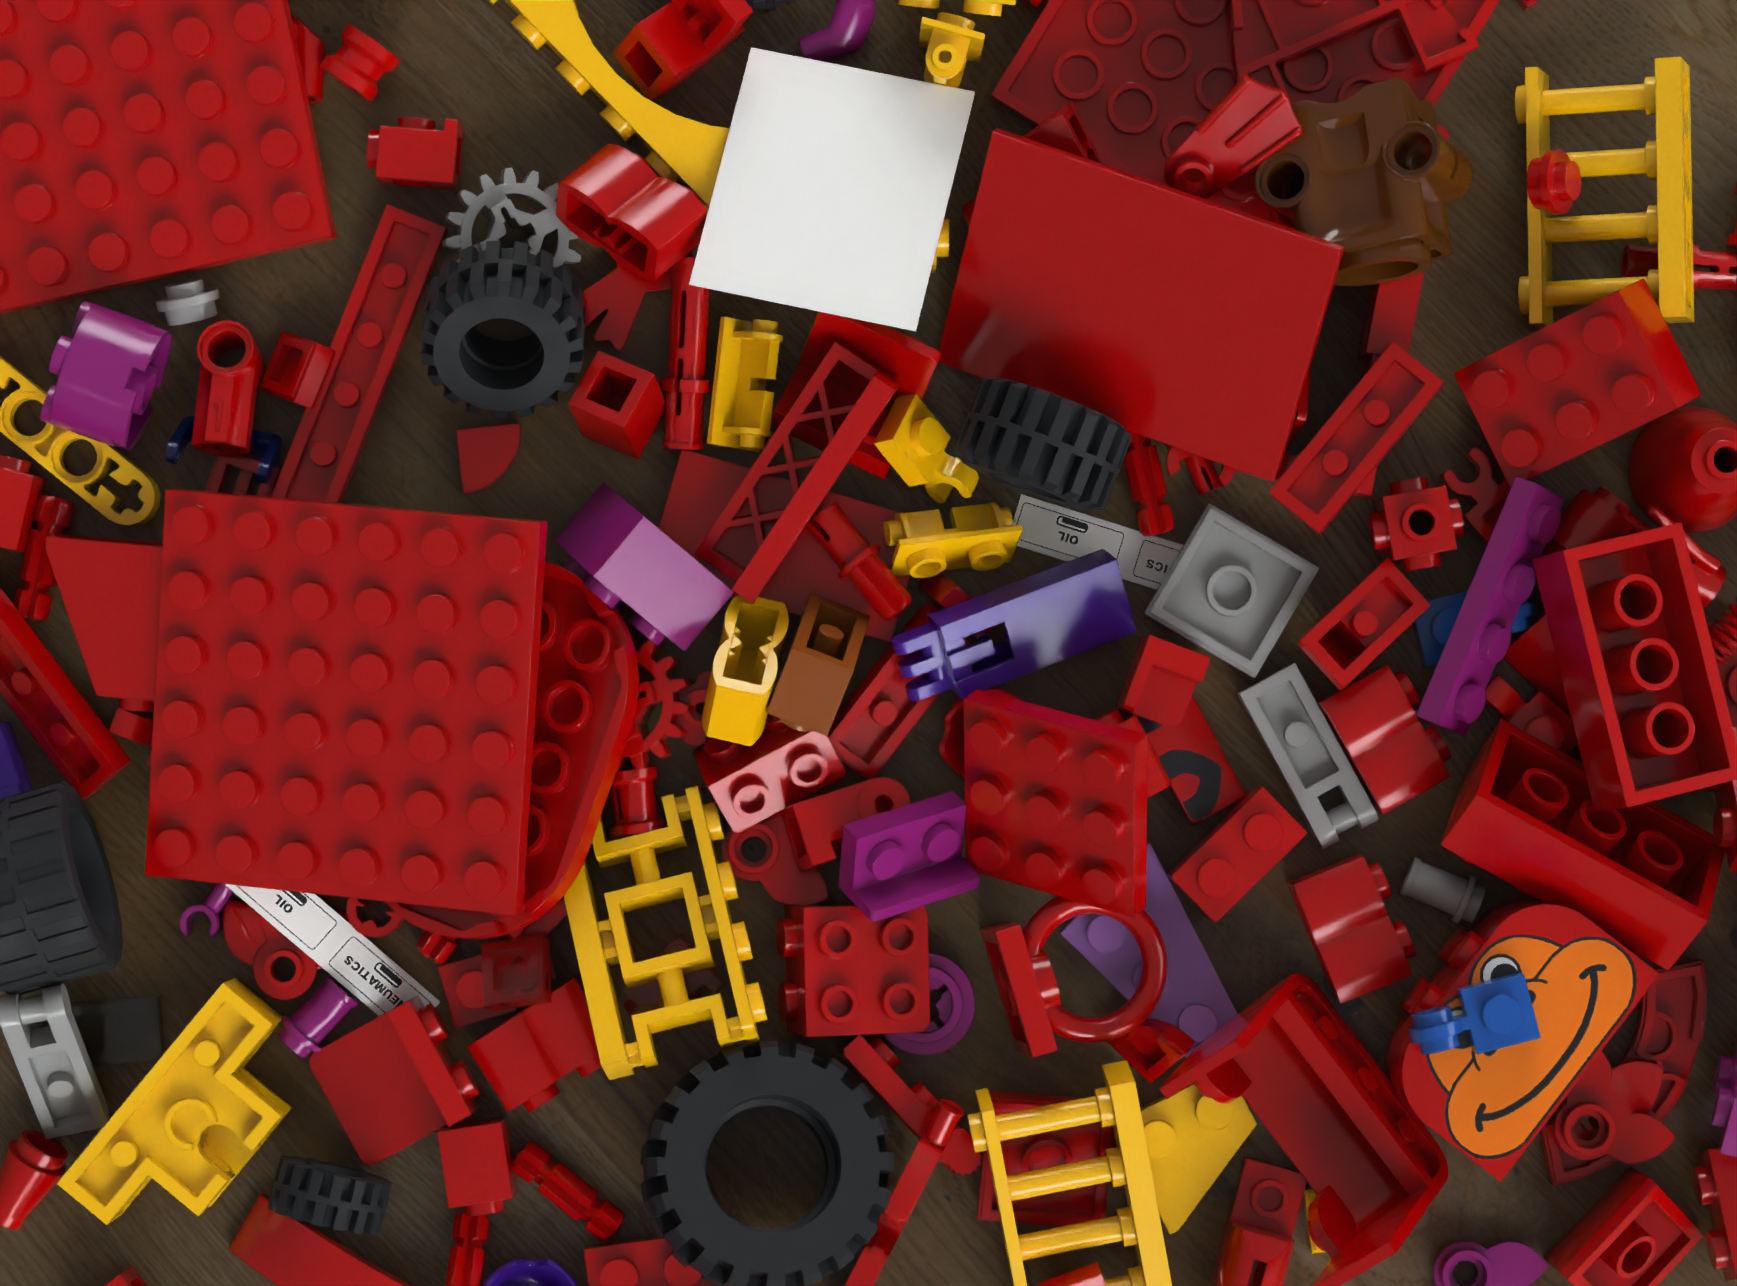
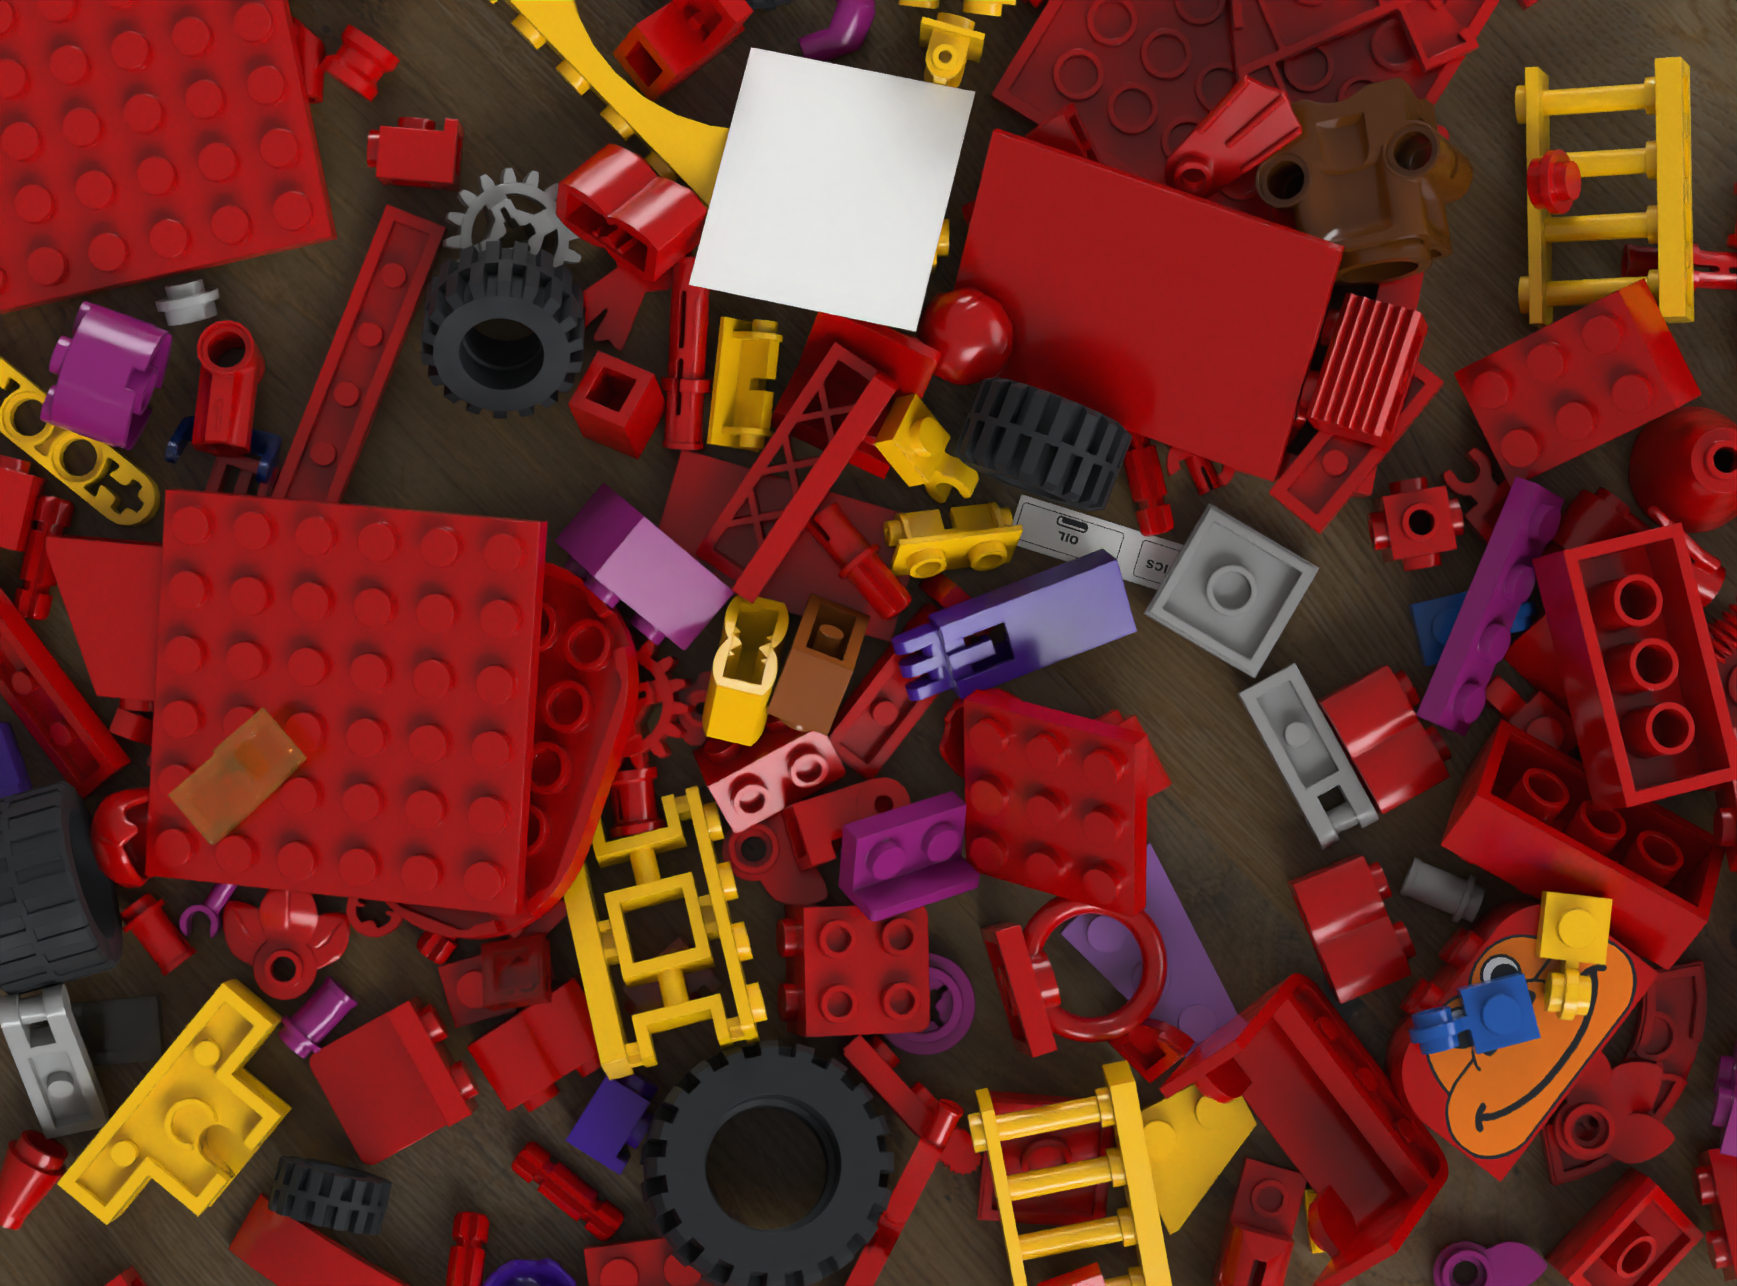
white sticker [225,884,440,1016] -> none
red tile [259,331,334,409] -> none
red brick [437,1115,518,1216] -> none
red tile [456,423,522,494] -> none
red panel [1114,635,1211,727] -> none
red slope [1130,695,1246,826] -> none
red brick [1166,785,1308,923] -> none
red slope [1296,558,1431,690] -> none
none -> red hair [90,786,154,888]
none -> red pin [119,892,197,976]
none -> slope [168,707,307,845]
none -> dark purple brick [566,1071,659,1175]
none -> red hair [916,287,1013,385]
none -> red brick [1301,293,1428,449]
none -> yellow plate [1535,891,1613,1021]

